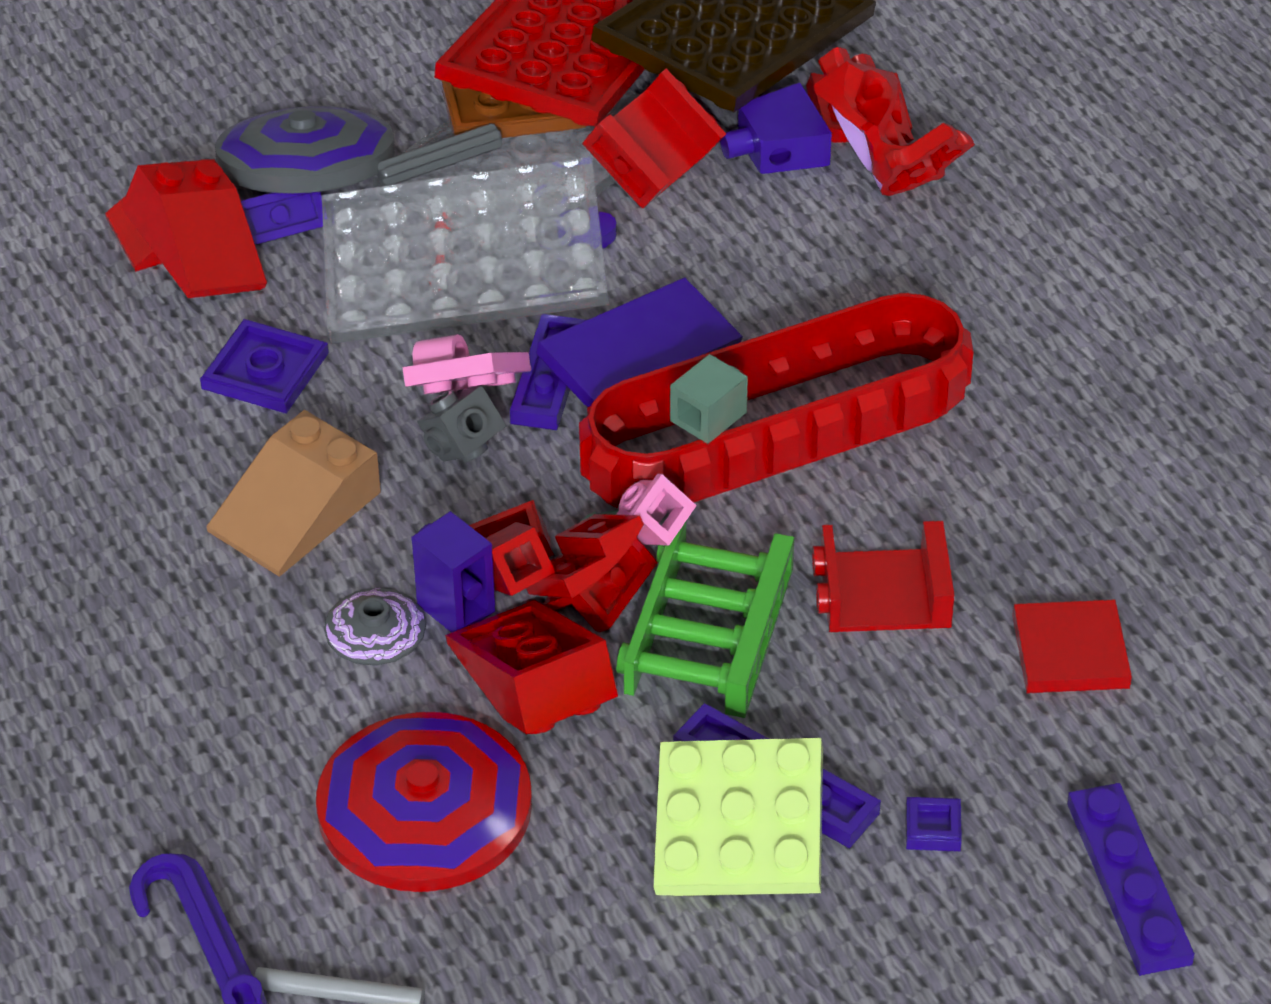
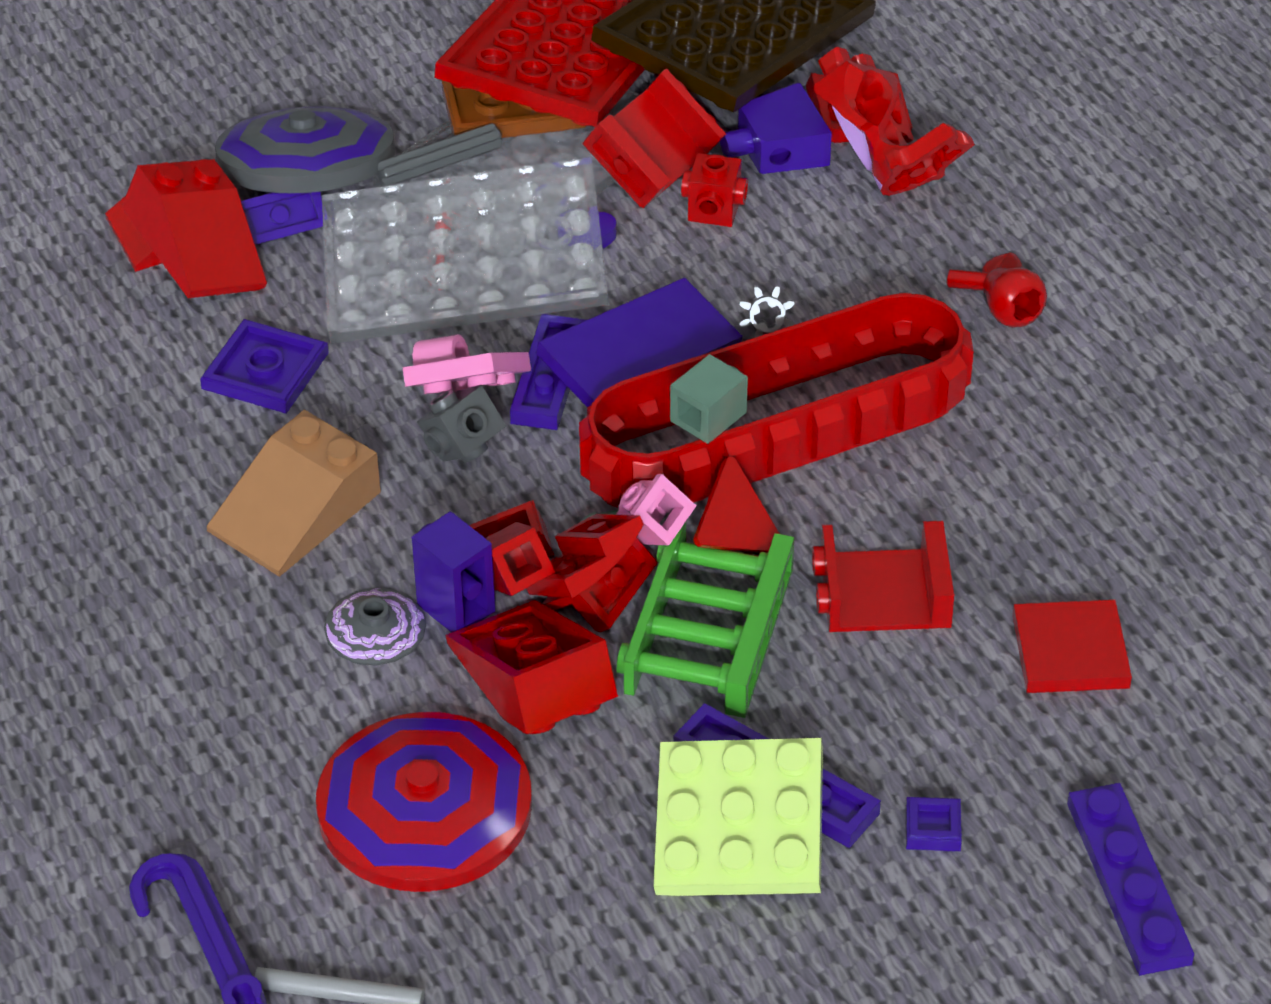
none -> red brick [681,153,748,227]
none -> red piece [693,457,780,553]
none -> light grey gear [739,286,795,338]
none -> red piece [947,252,1047,328]

